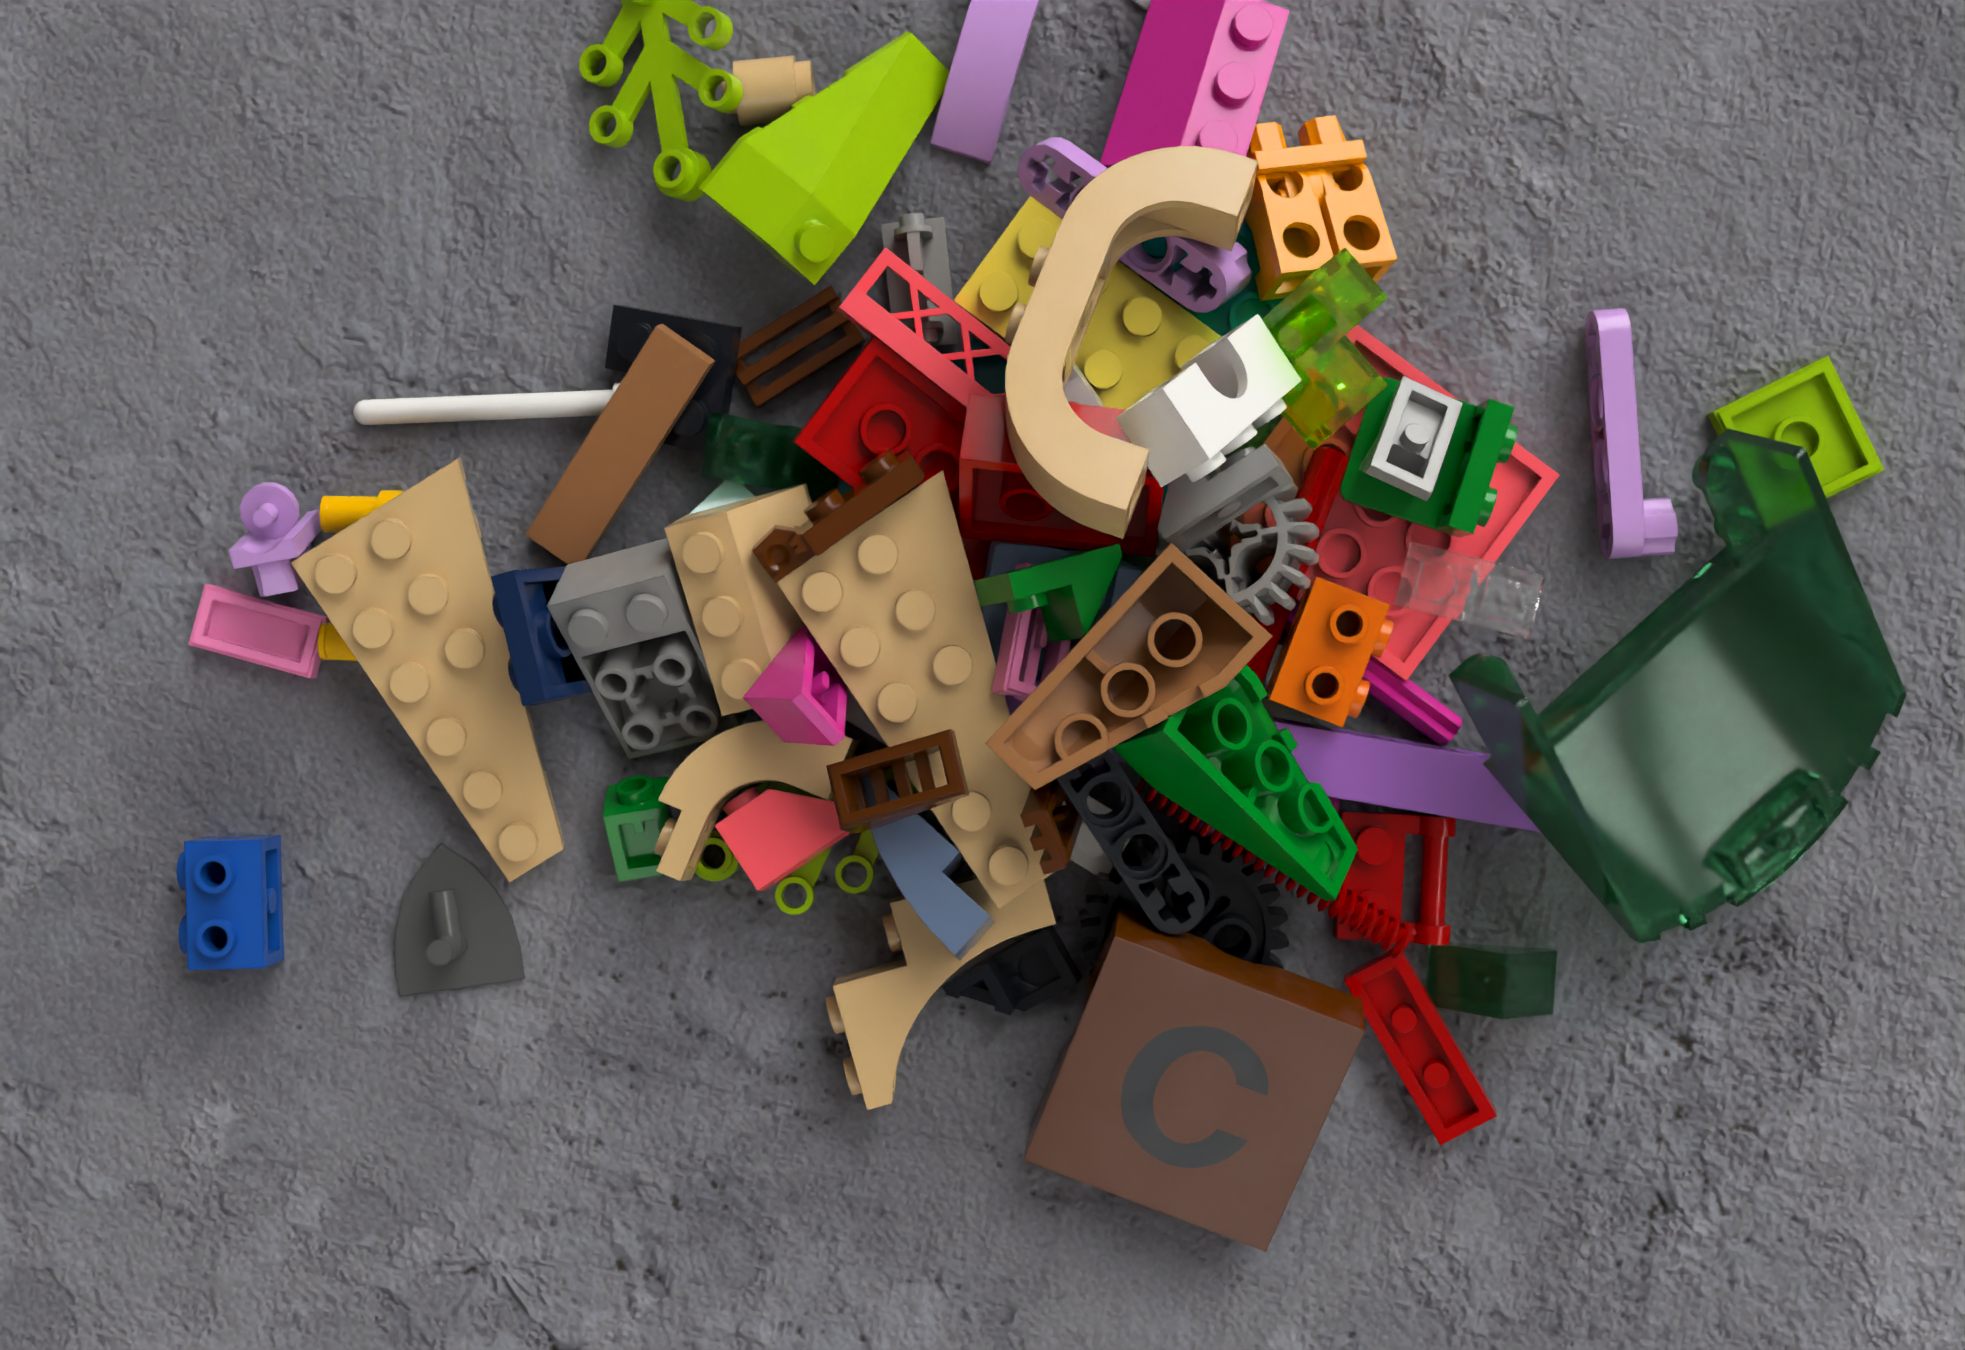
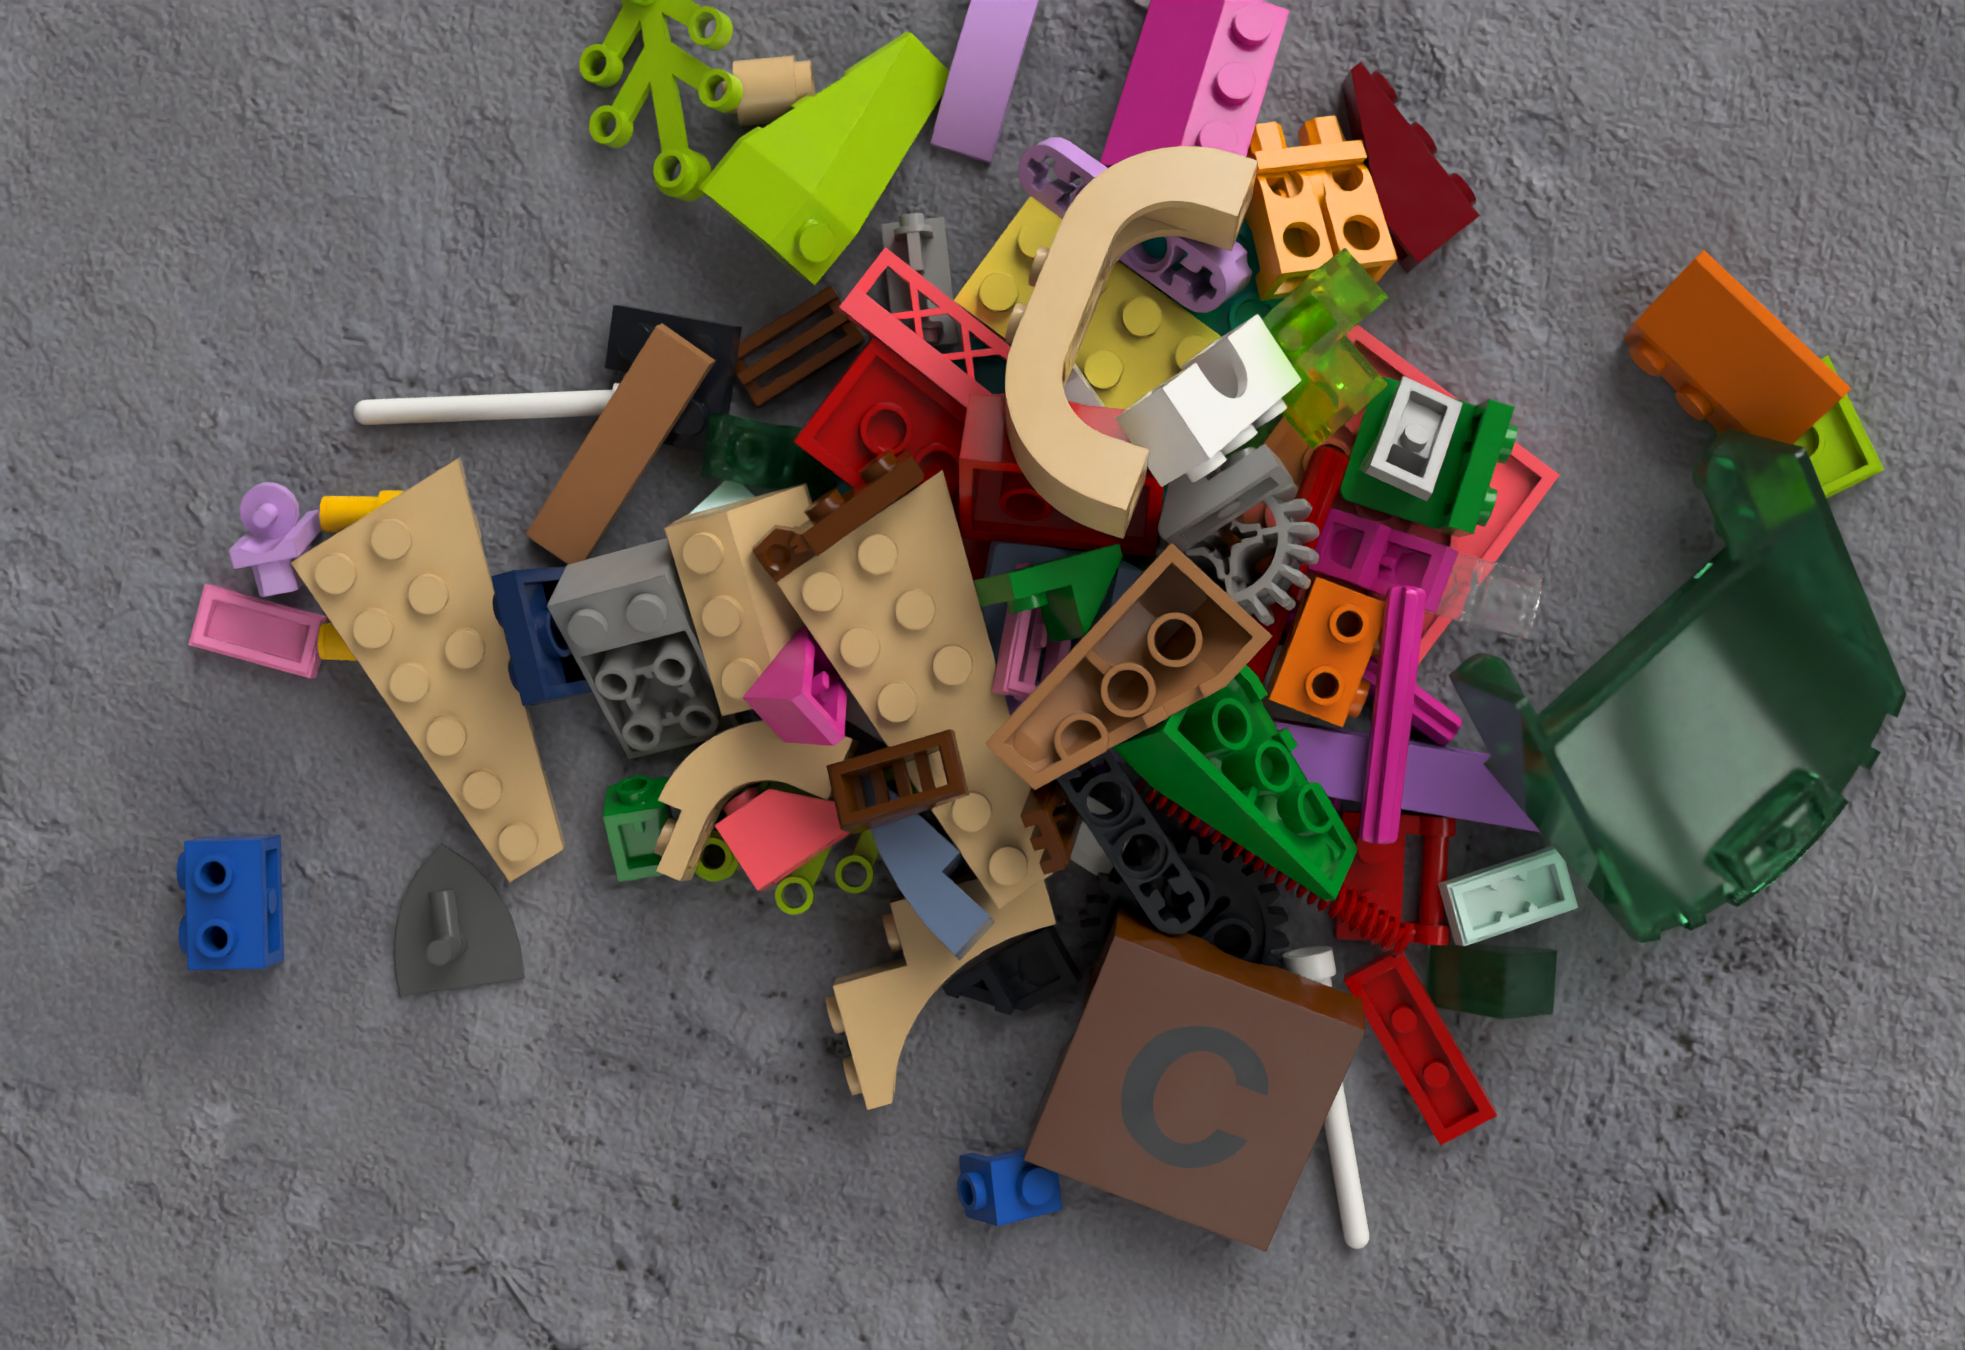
lavender beam [1585,308,1678,559] -> none
none -> blue bracket [957,1148,1062,1226]
none -> white piece [1282,946,1369,1249]
none -> dark pink slope [1307,508,1458,613]
none -> dark red slope [1341,62,1480,274]
none -> dark pink axle [1359,585,1426,844]
none -> light aqua plate [1438,846,1578,946]
none -> orange slope [1623,250,1852,472]

